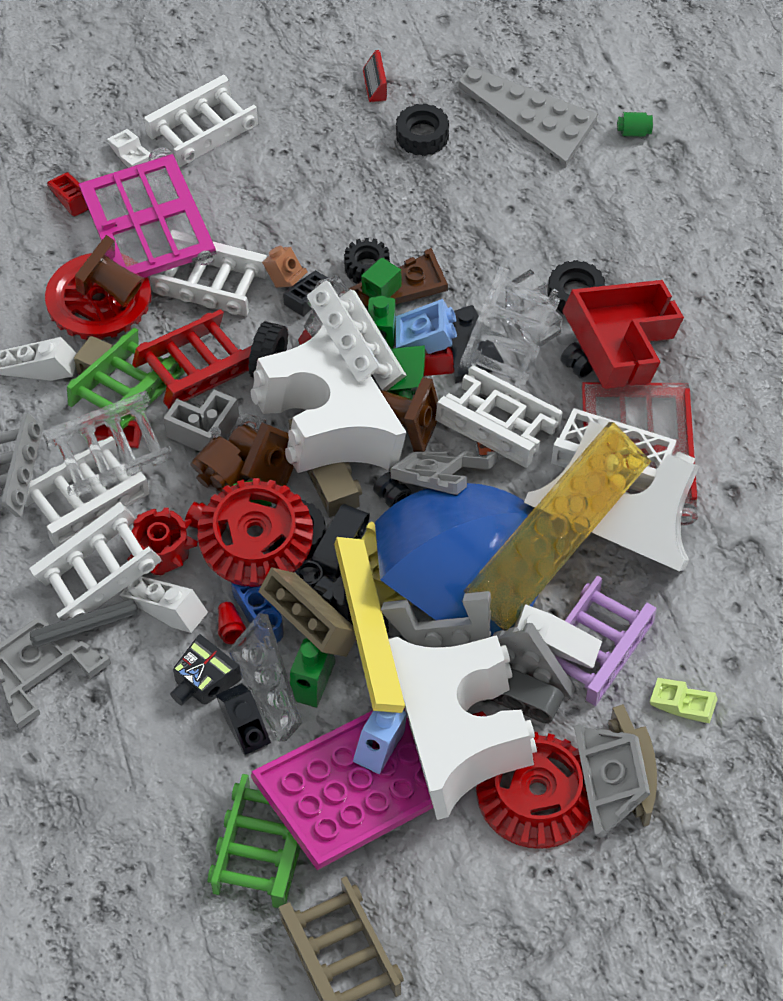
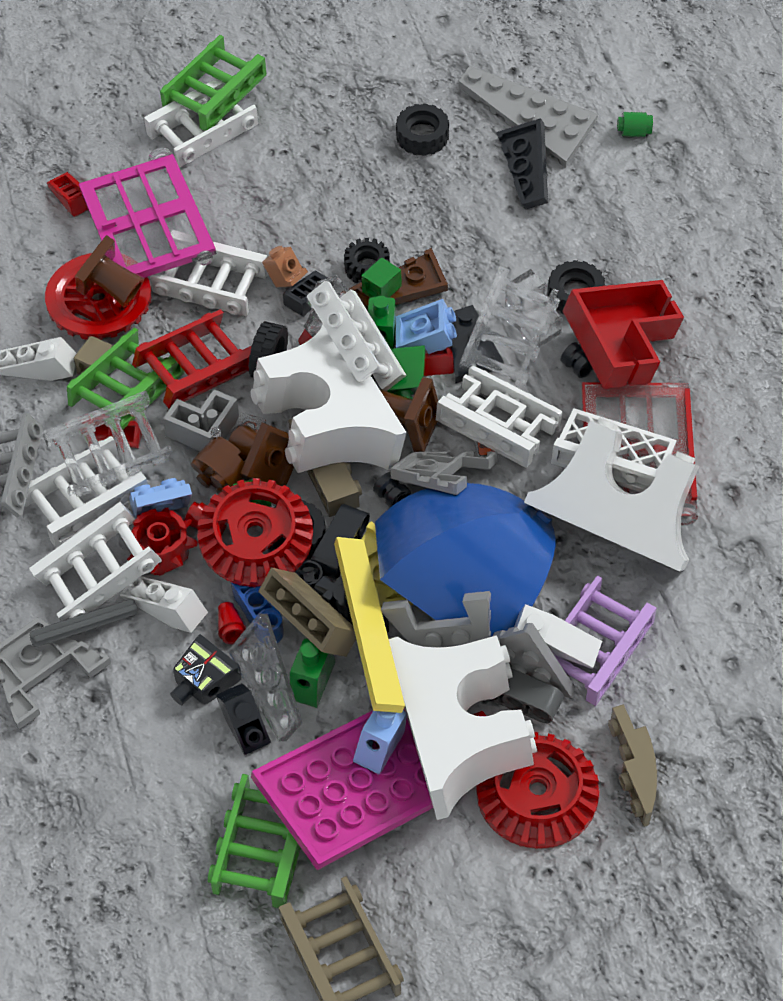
white slope [107,129,154,168] -> none
slope [363,50,387,102] -> none
clear yellow plate [464,422,651,631] -> none
light grey wing [574,725,650,837] -> none
yellowish green slope [650,678,717,723] -> none
none -> light blue plate [129,478,192,519]
none -> bright green fence [160,35,267,131]
none -> black wing [496,118,548,210]

